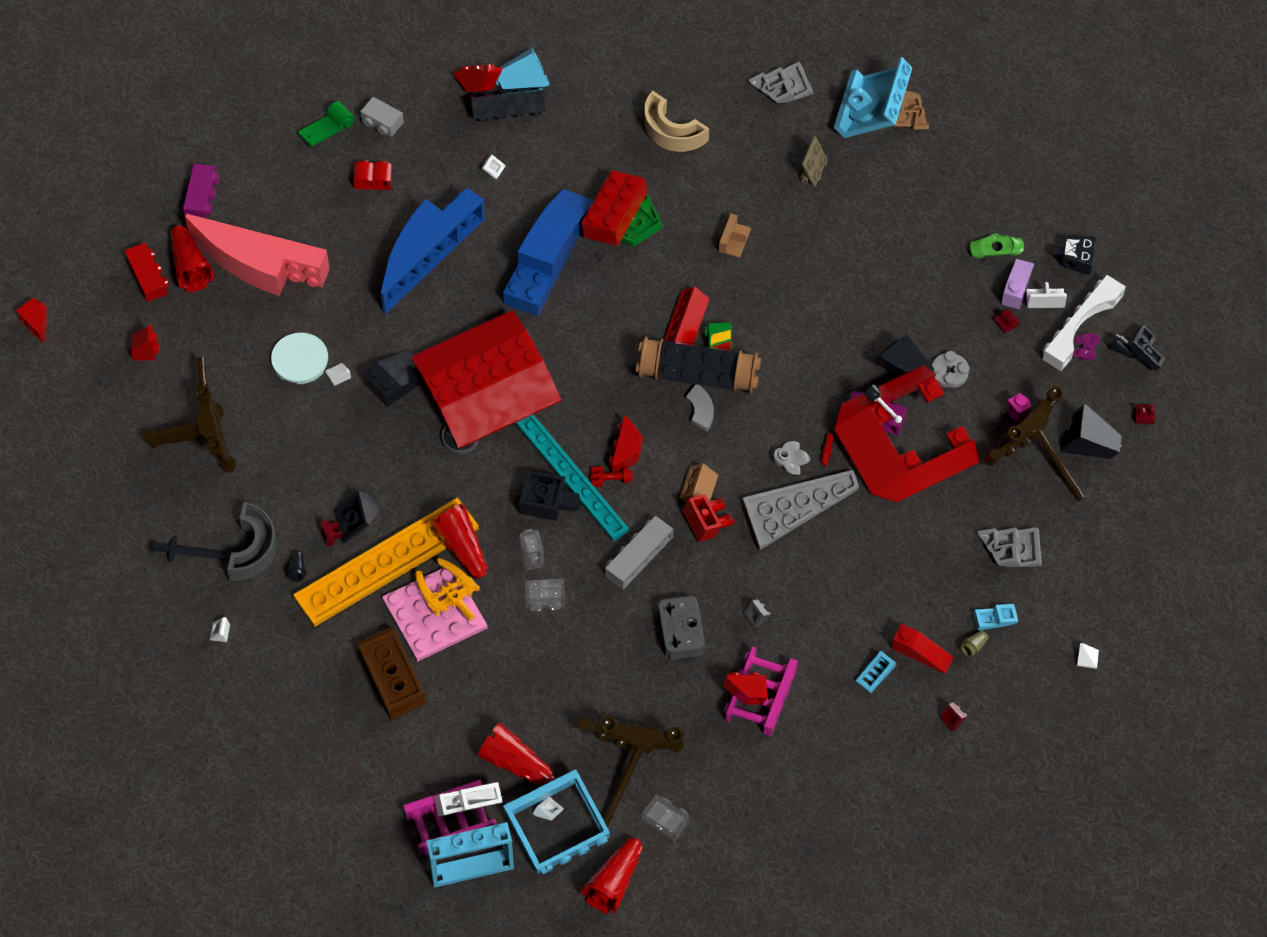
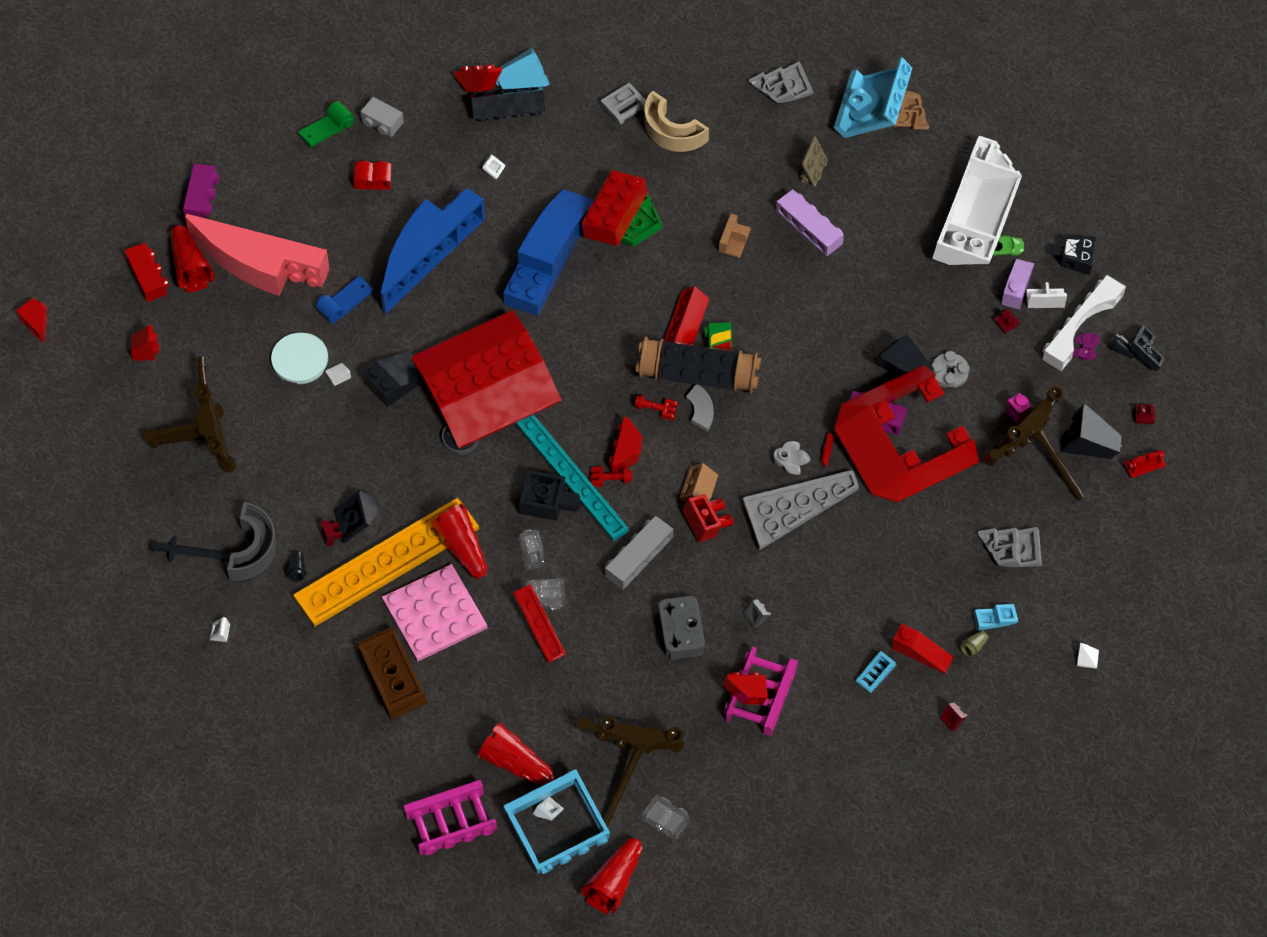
light orange bar [416,558,480,621] -> none
medium azure window [426,822,514,887] -> none
white slope [434,782,502,817] -> none
hinge [864,385,902,423] -> none
none -> blue door [316,275,374,323]
none -> red tile [513,584,566,663]
none -> light grey plate [601,83,646,126]
none -> red hinge [635,395,678,420]
none -> lavender brick [776,189,844,256]
none -> white slope [933,136,1022,265]
none -> red hinge [1123,450,1166,478]

